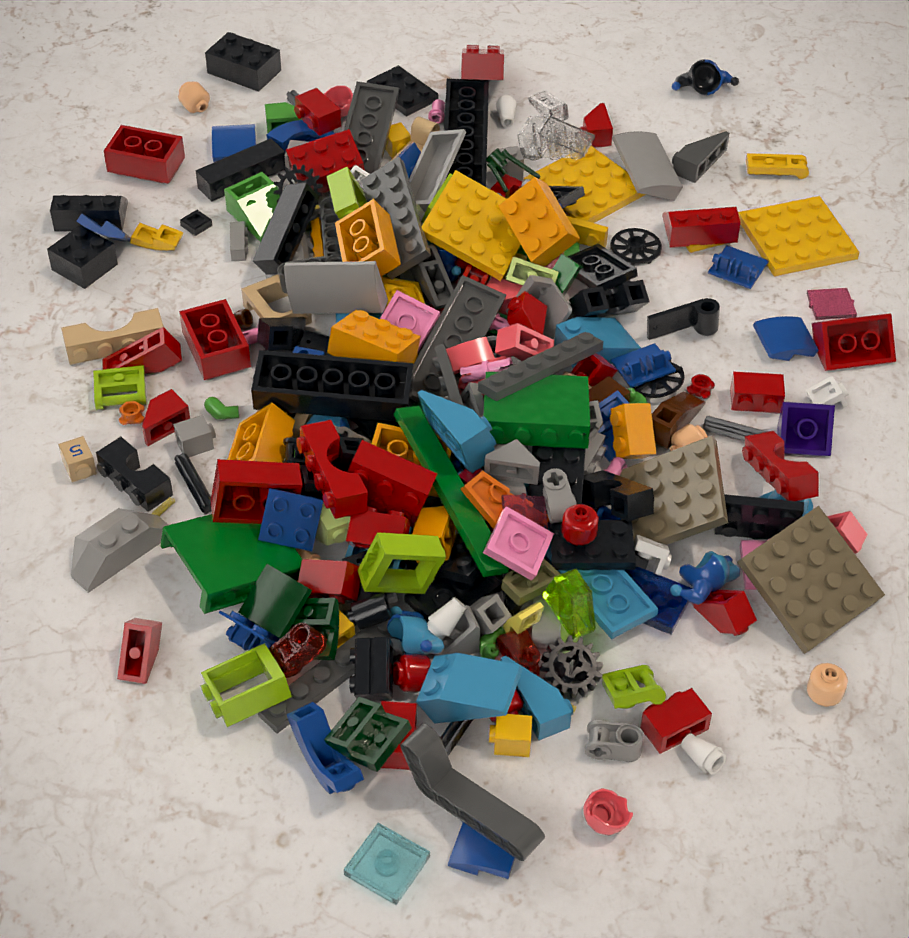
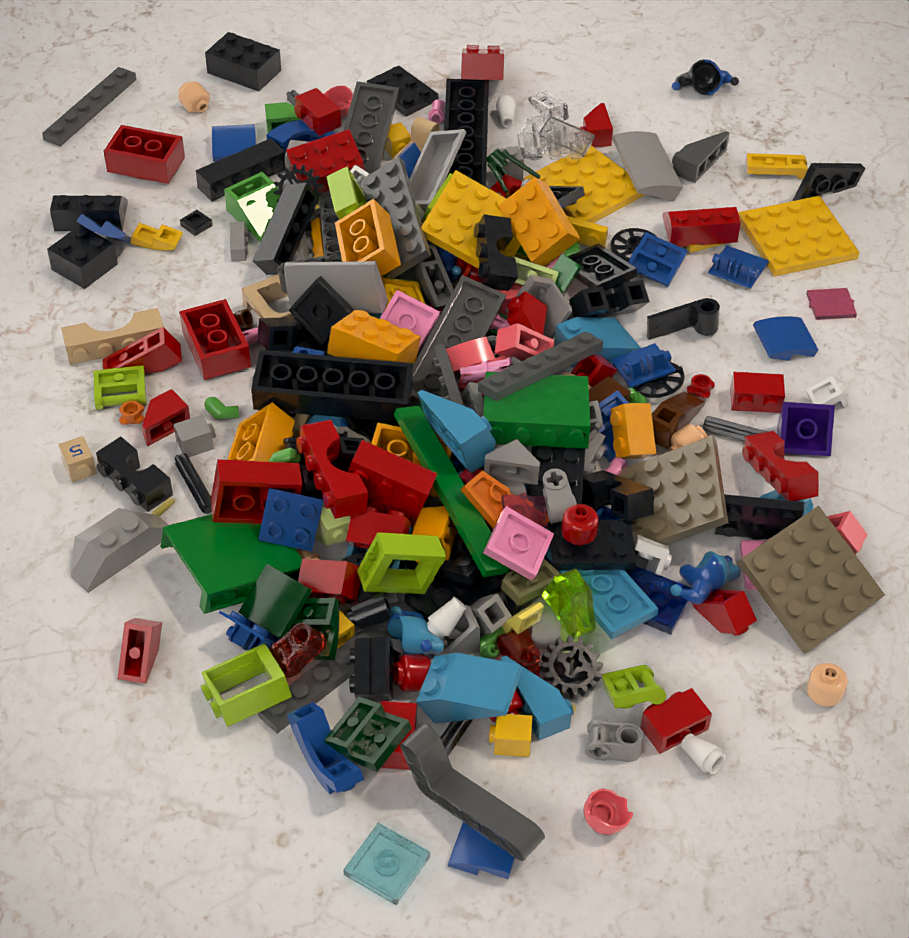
red slope [811,313,896,371] -> none
none -> dark grey plate [42,67,137,147]
none -> bright green arm [268,448,301,463]
none -> black tile [289,276,354,345]
none -> black arch [474,214,518,291]
none -> blue slope [628,232,687,287]
none -> black wing [793,163,866,201]

